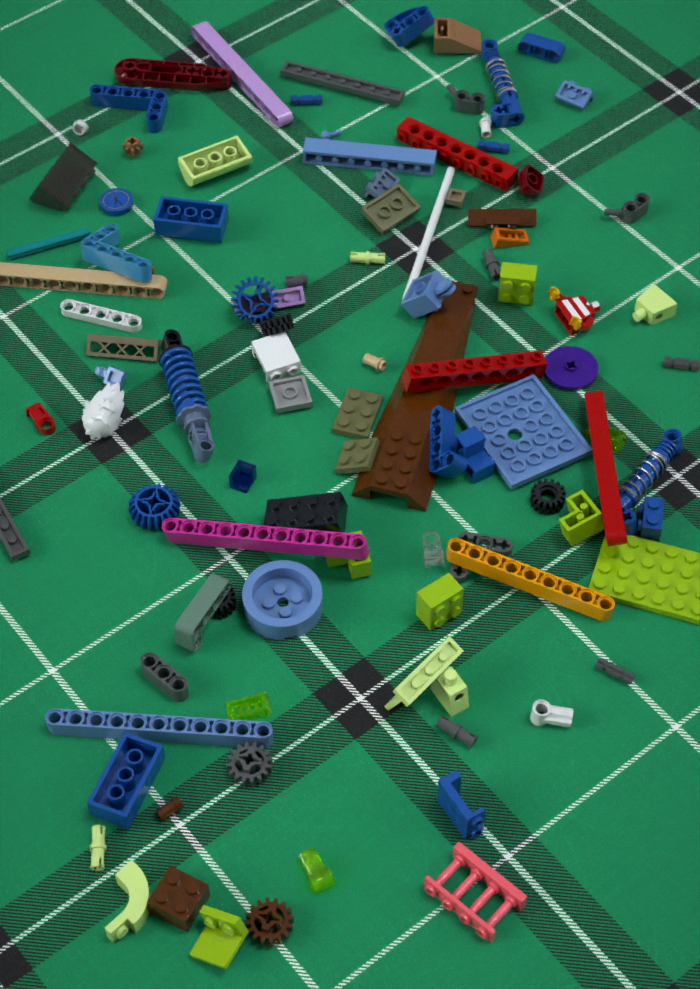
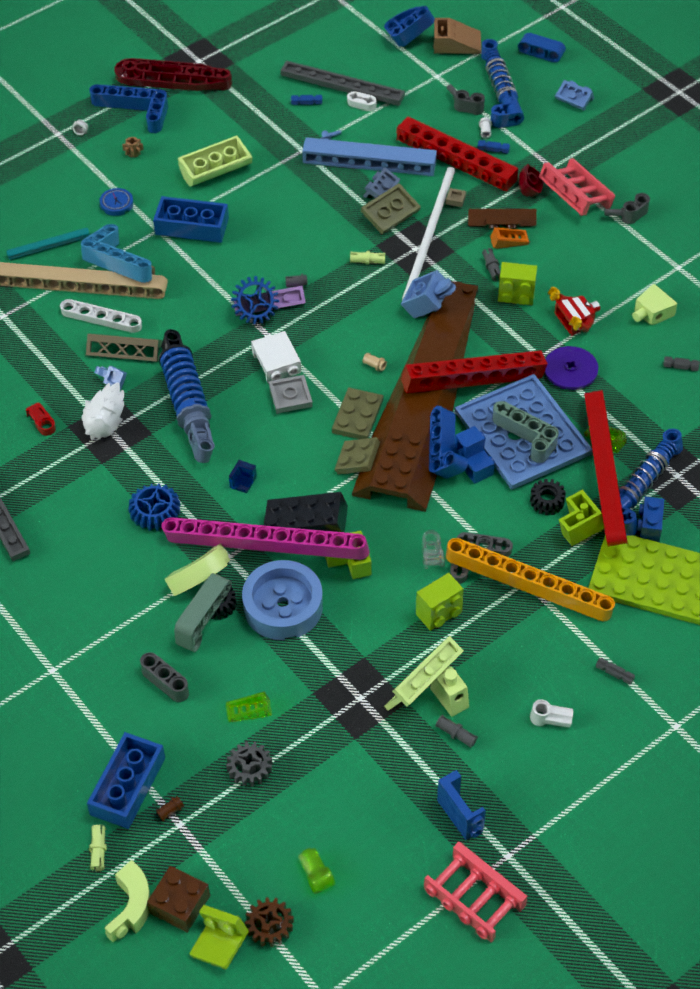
clear smoke windscreen [29,143,97,212] -> none
medium blue beam [45,708,274,748] -> none
lavender beam [191,21,294,128] -> none
black tyre [260,314,294,337] -> none
none -> yellowish green arch [165,543,230,596]
none -> white beam [347,91,377,111]
none -> sand green beam [492,401,559,463]
none -> coral fence [539,158,615,216]

